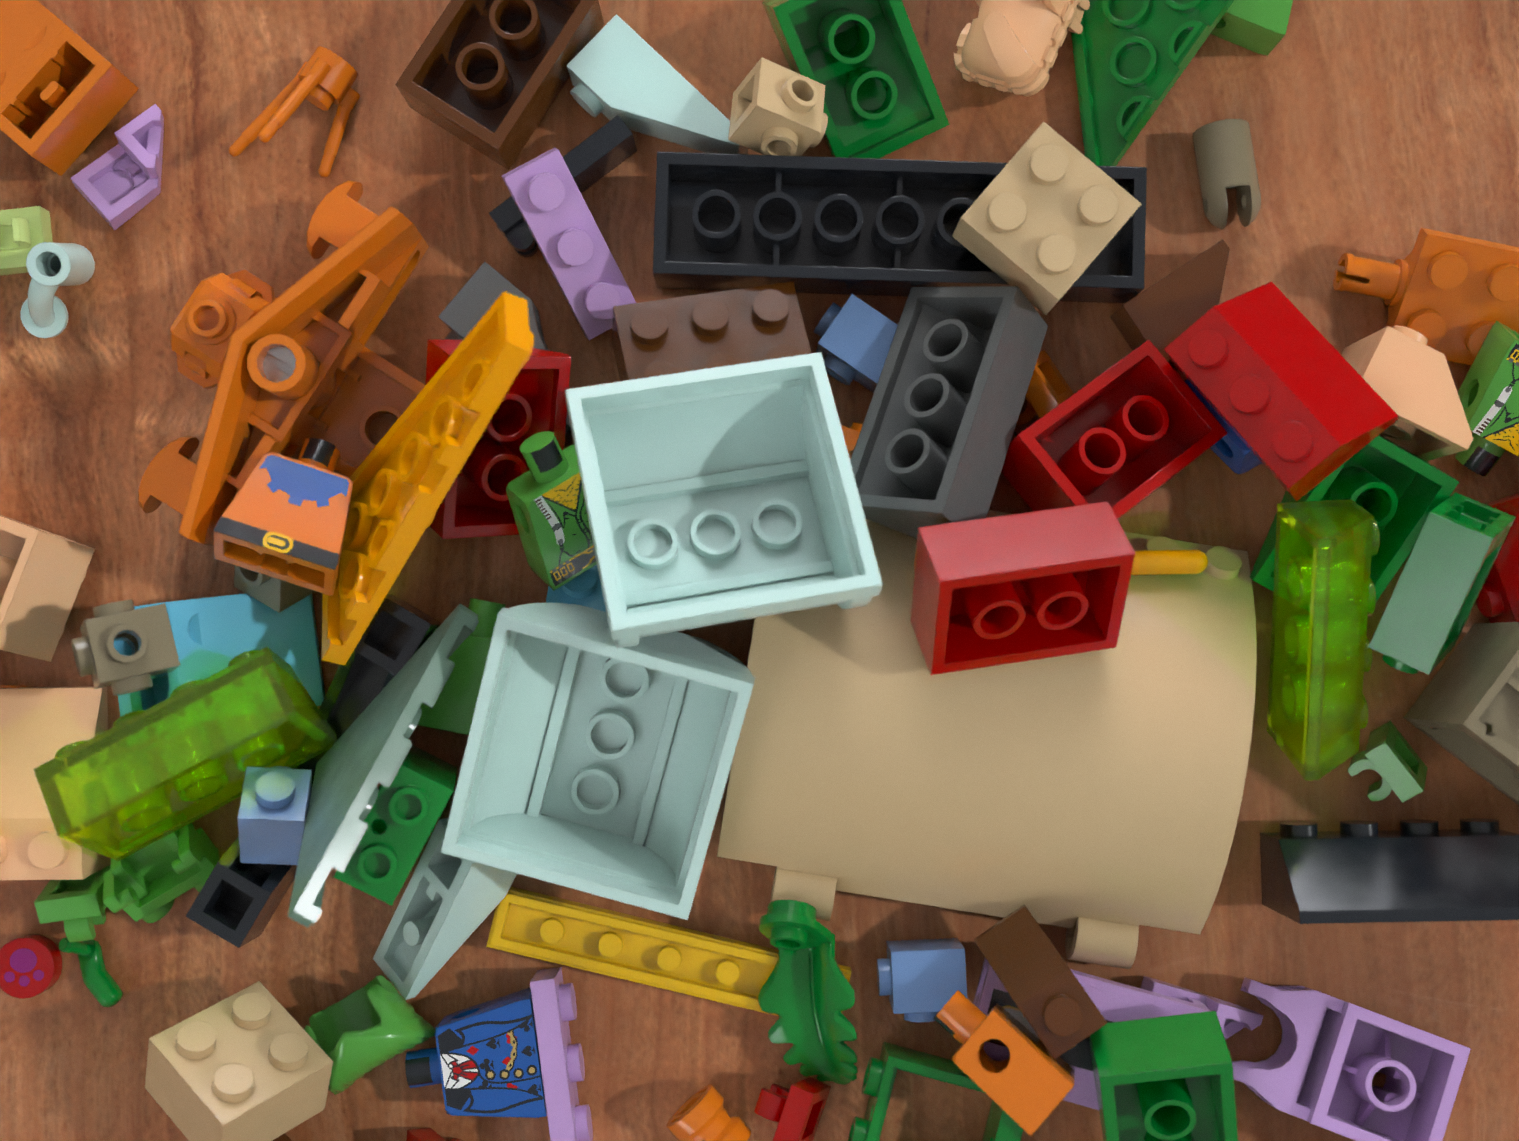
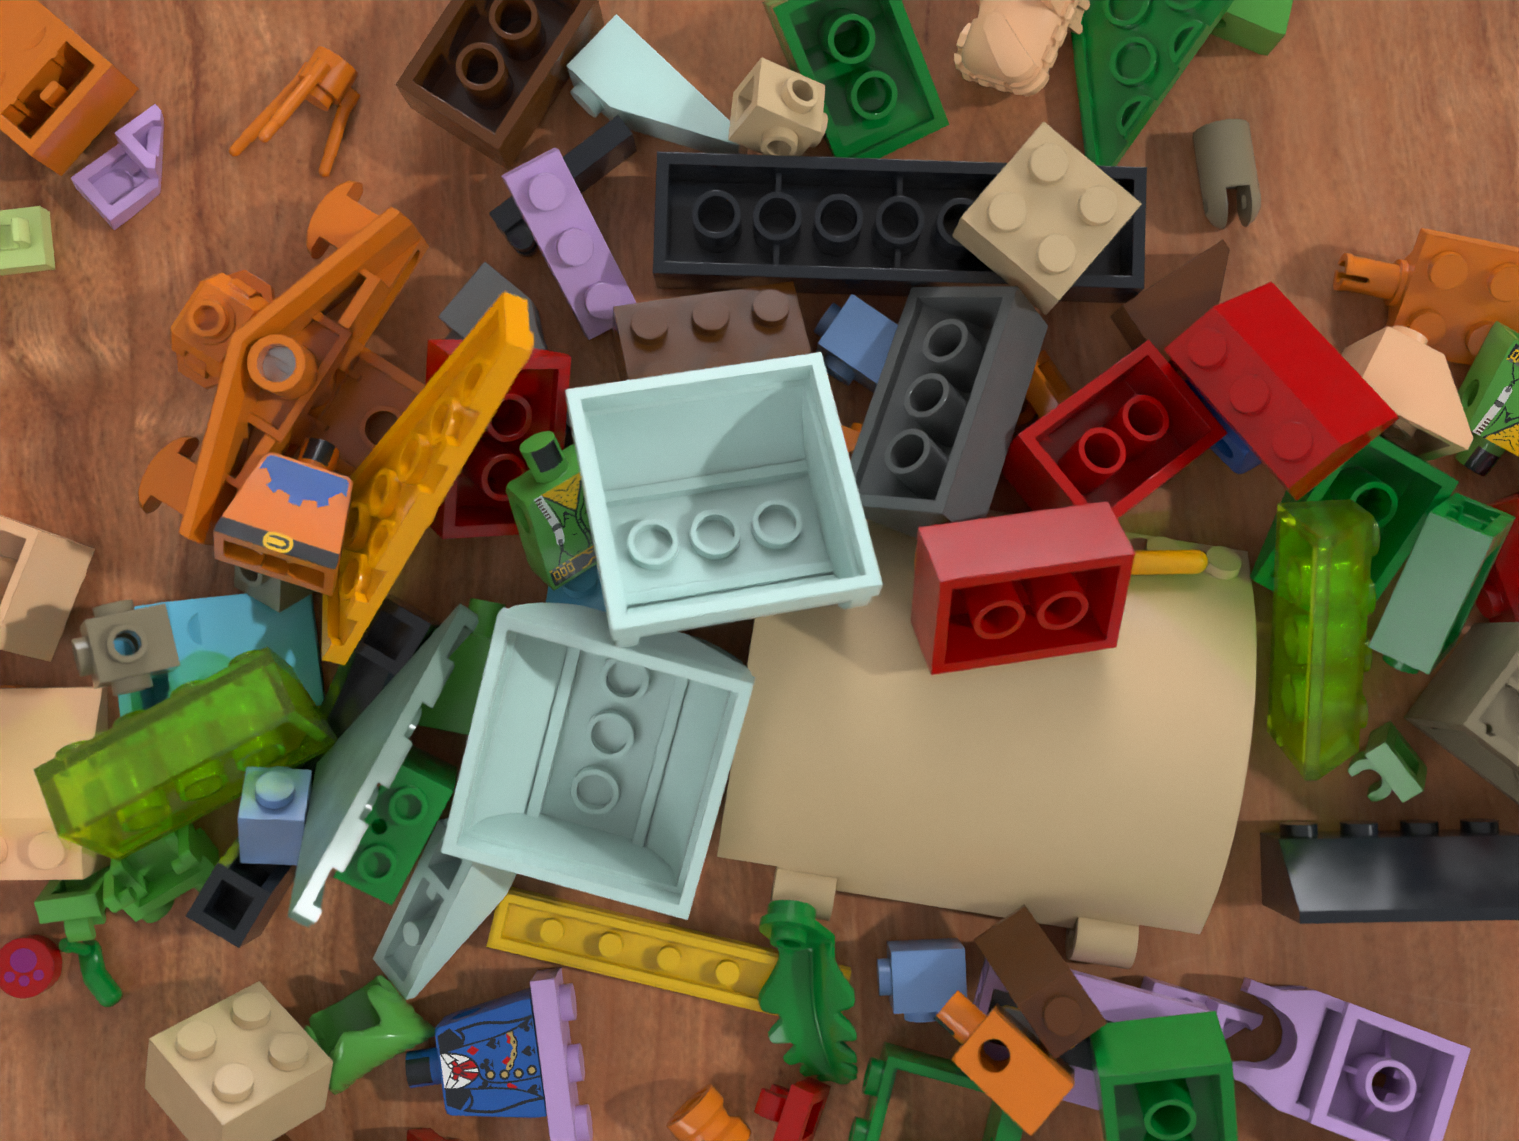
light aqua plant [20,242,95,338] -> none

